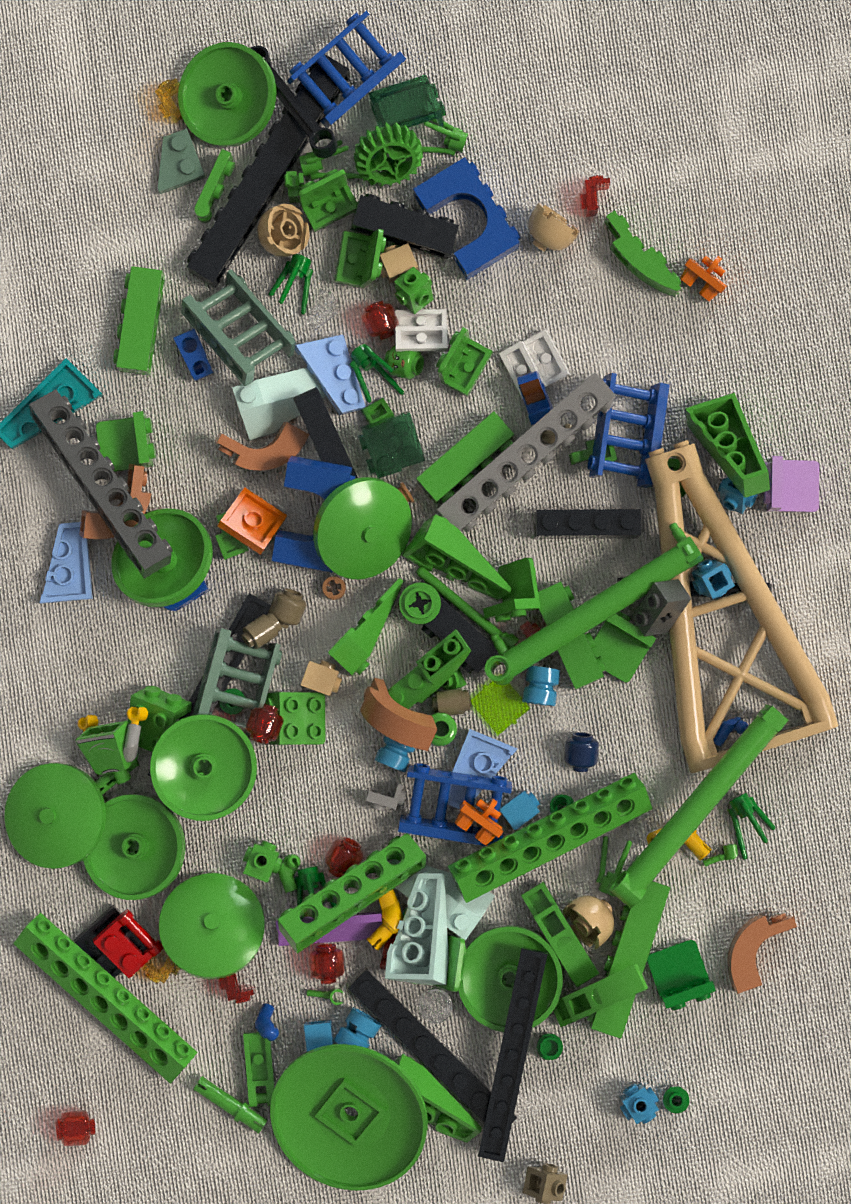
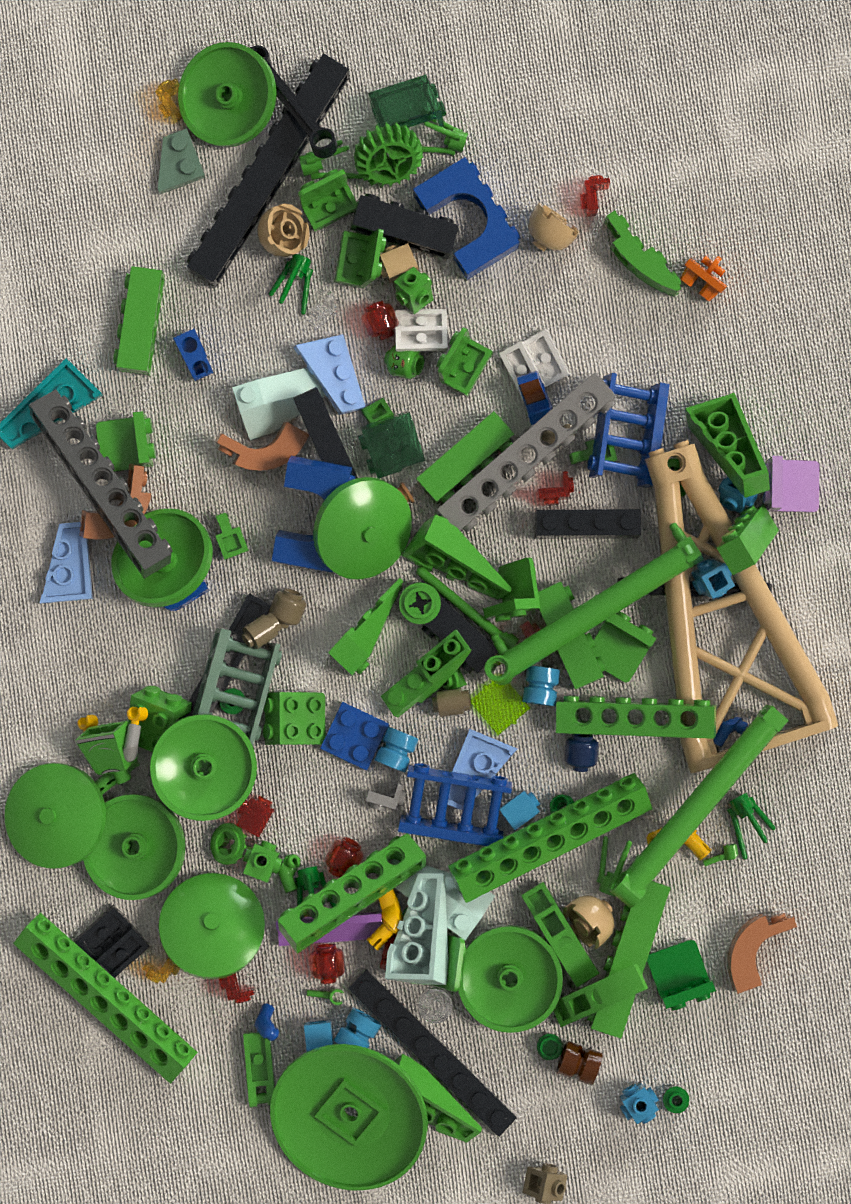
clear red head [56,1110,95,1147] -> none
red plate [93,909,163,978] -> none
sand green fence [181,269,296,386] -> none
bright green pin [193,1076,268,1134] -> none
bright green plate [195,149,235,223] -> none
orange plate [217,487,288,555] -> none
clear red head [246,704,284,745] -> none
bright green plate [284,171,304,204] -> none
blue fence [287,10,406,128] -> none
tan brick [301,660,342,697] -> none
medium nougat bush [322,576,346,600] -> none
green plant [349,344,404,403] -> none
nougat arch [360,678,437,751] -> none
bright green head [431,712,457,747] -> none
orange hips [455,798,504,845] -> none
black plate [478,947,548,1162] -> none
dark grey brick [632,579,691,637] -> none
none -> bright green gear [210,823,248,865]
none -> clear red brick [236,795,276,837]
none -> blue plate [320,702,389,771]
none -> clear red bracket [537,471,574,506]
none -> bright green brick [556,695,717,739]
none -> reddish brown wheel [556,1040,603,1086]
none -> bright green brick [717,504,779,575]

